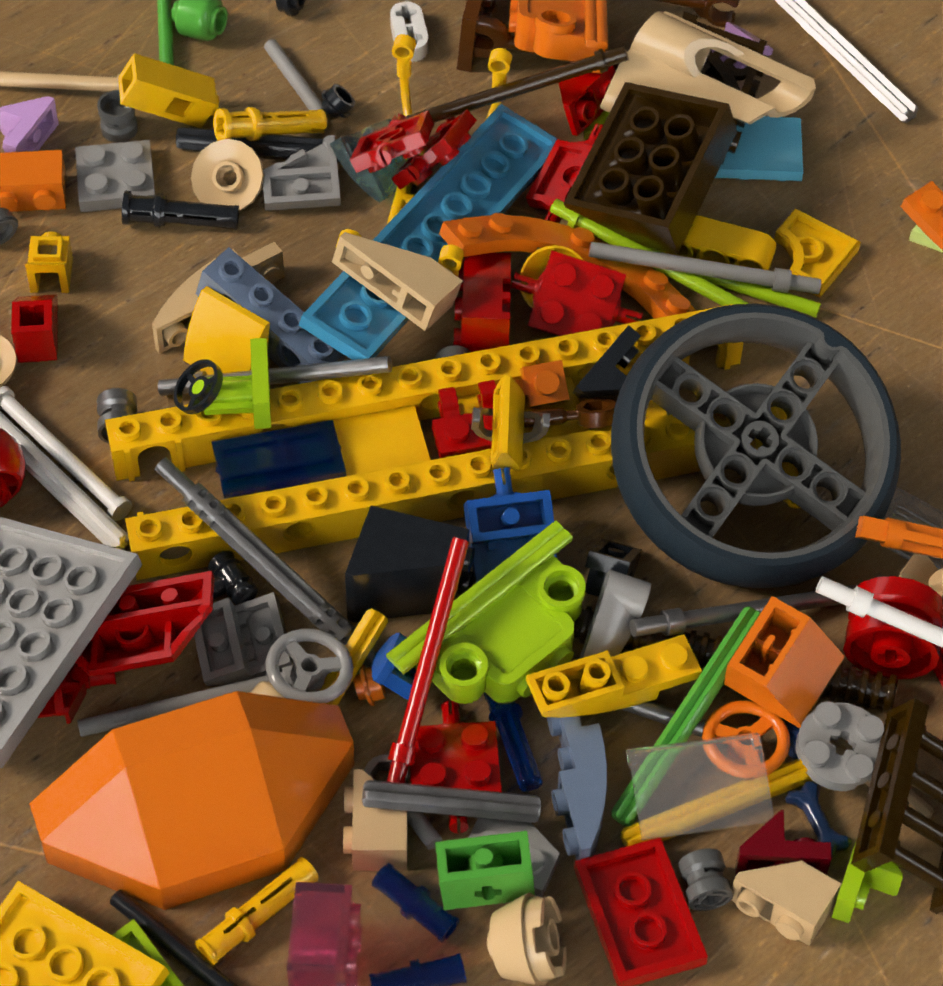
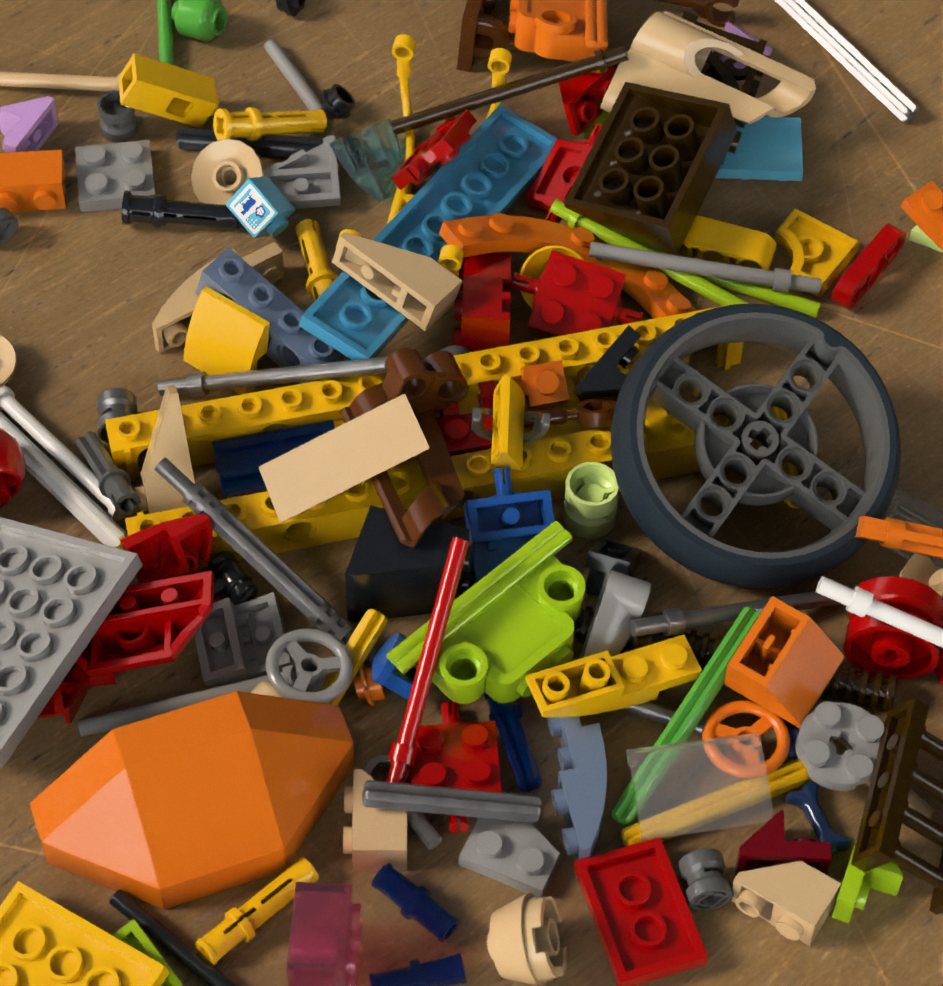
red slope [11,294,58,363] -> none
yellow window [25,231,73,293] -> none
lime piece [174,338,271,429] -> none
red plate [350,110,434,173] -> none
white beam [390,1,428,62] -> none
bright green brick [435,831,535,910] -> none
none -> dark grey axle [77,431,141,516]
none -> red brick [120,514,213,584]
none -> tan slope [135,385,195,514]
none -> medium azure brick [225,176,296,239]
none -> tan sticker [259,394,430,523]
none -> yellow pin [295,219,338,302]
none -> reddish brown panel [340,348,469,548]
none -> yellowish green wheel [563,462,619,539]
none -> red beam [831,223,906,310]

